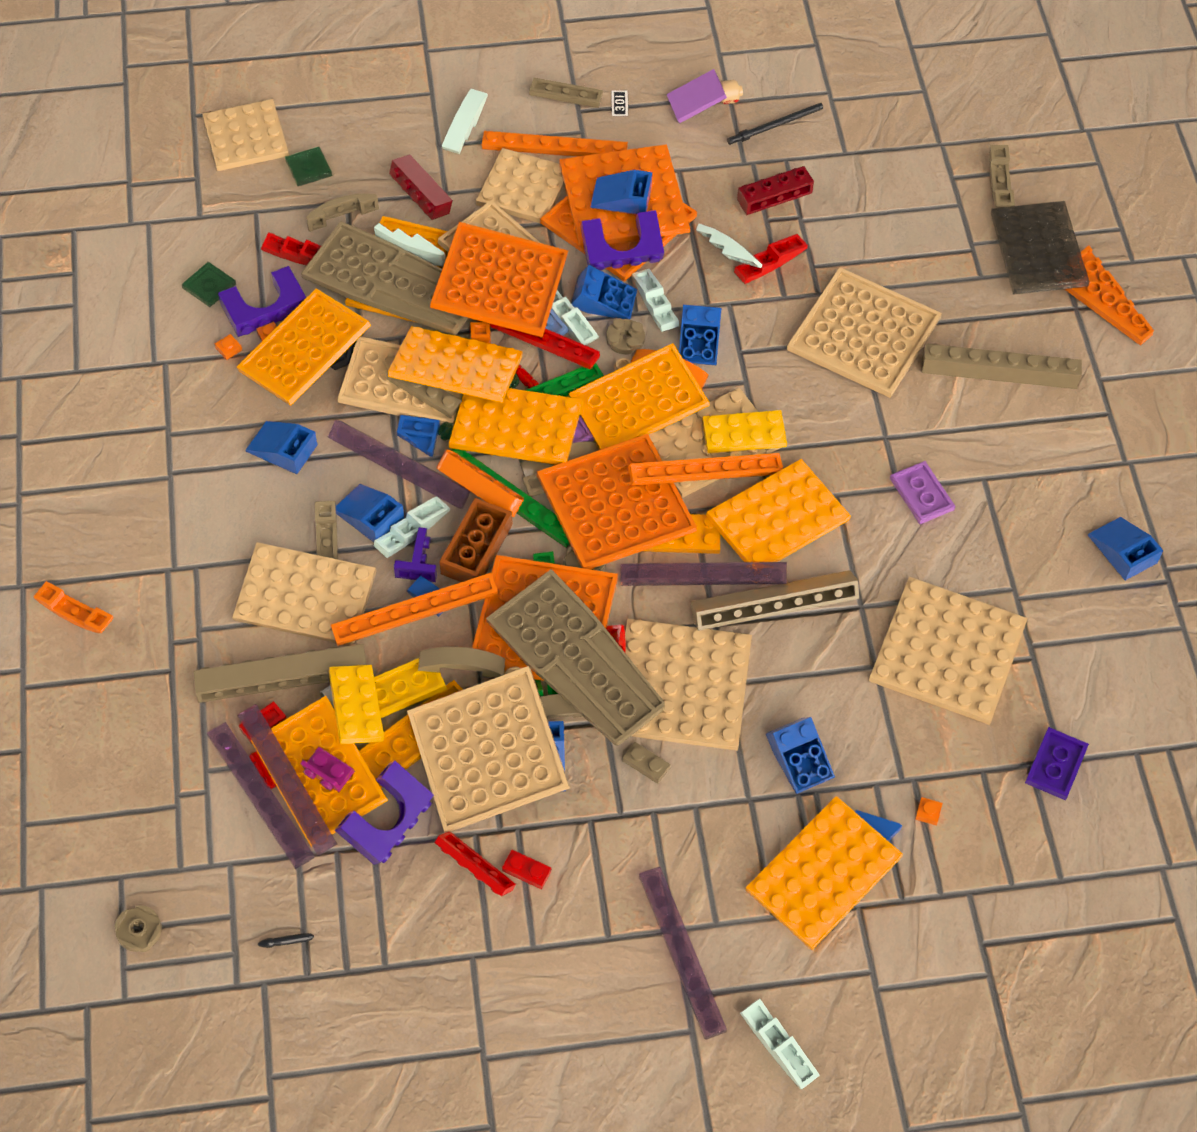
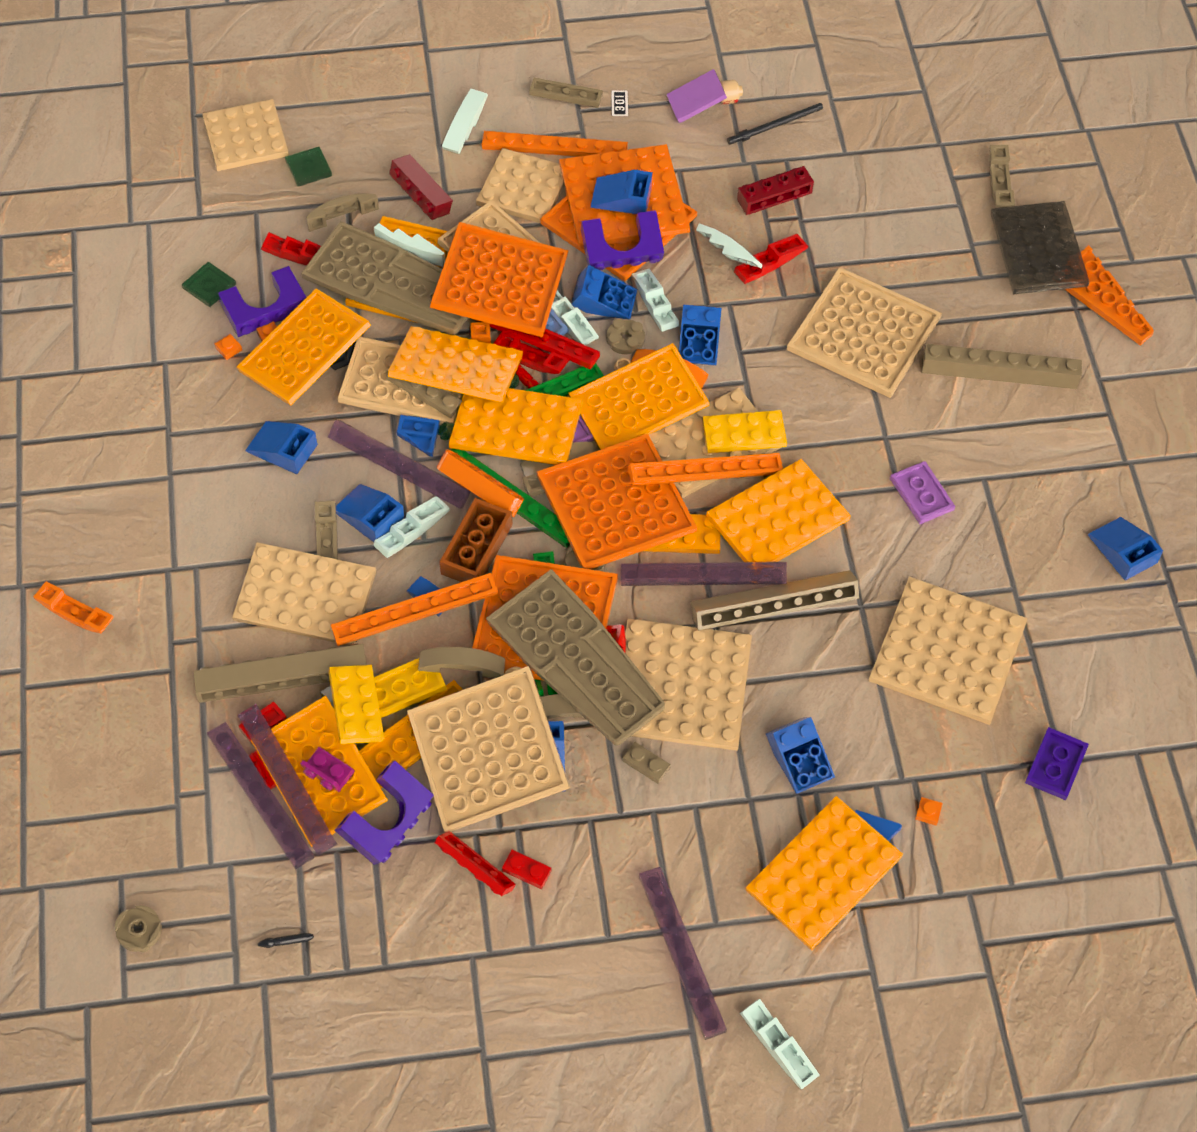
dark purple bracket [394,527,437,583] -> none
none -> red slope [493,330,569,374]

